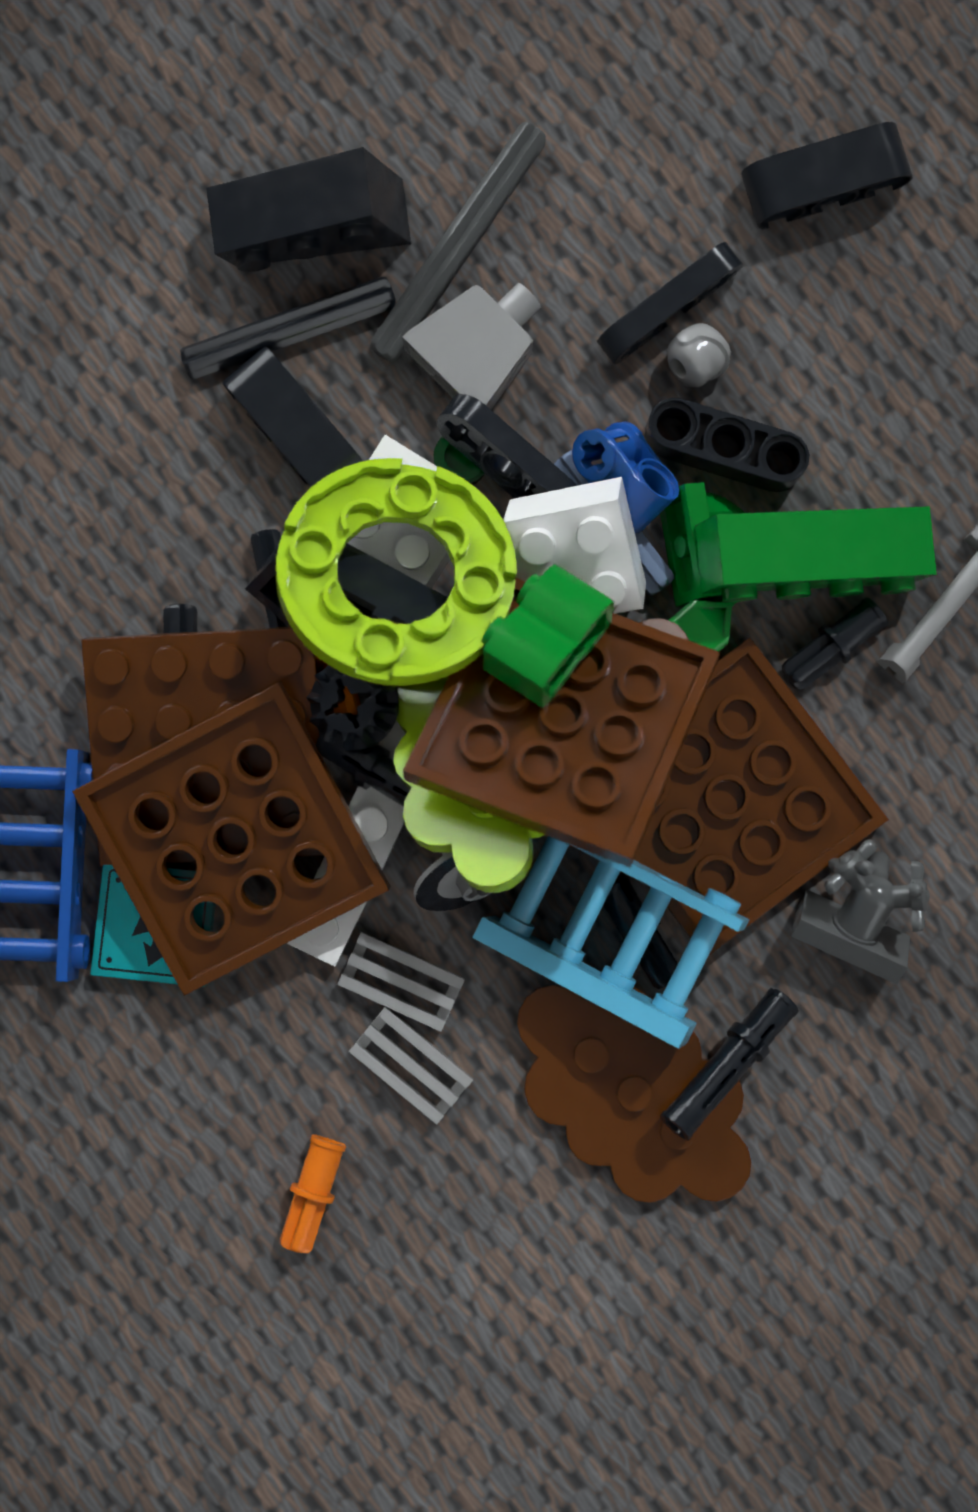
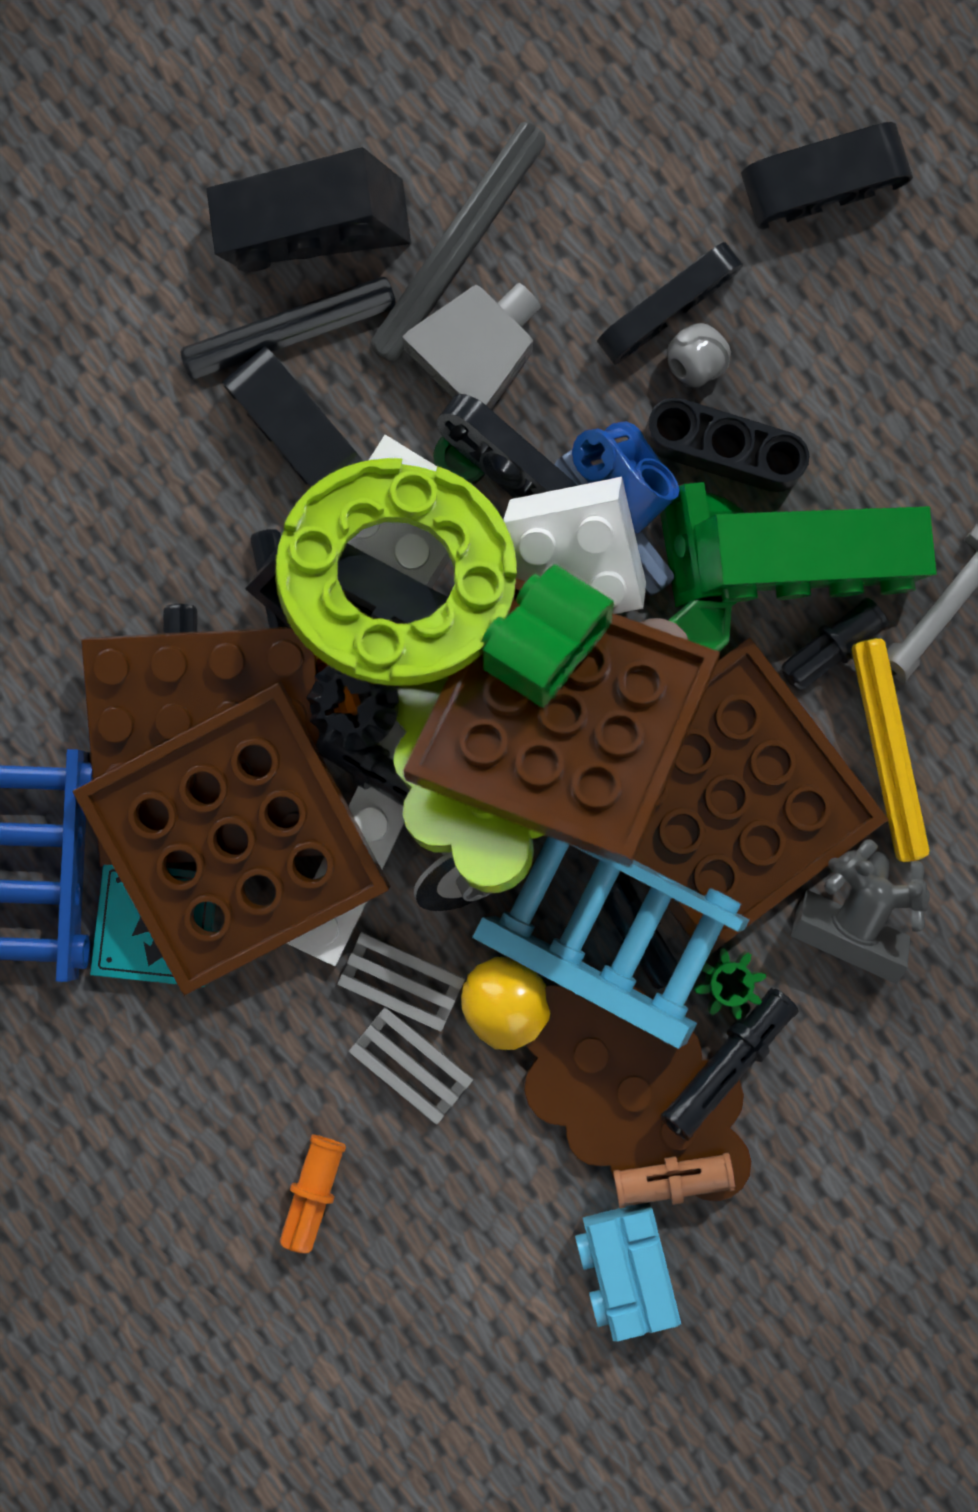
none -> yellow hair [461,957,550,1050]
none -> medium azure brick [575,1203,681,1341]
none -> nougat pin [614,1153,735,1209]
none -> green gear [693,947,766,1019]
none -> yellow axle [851,638,930,862]

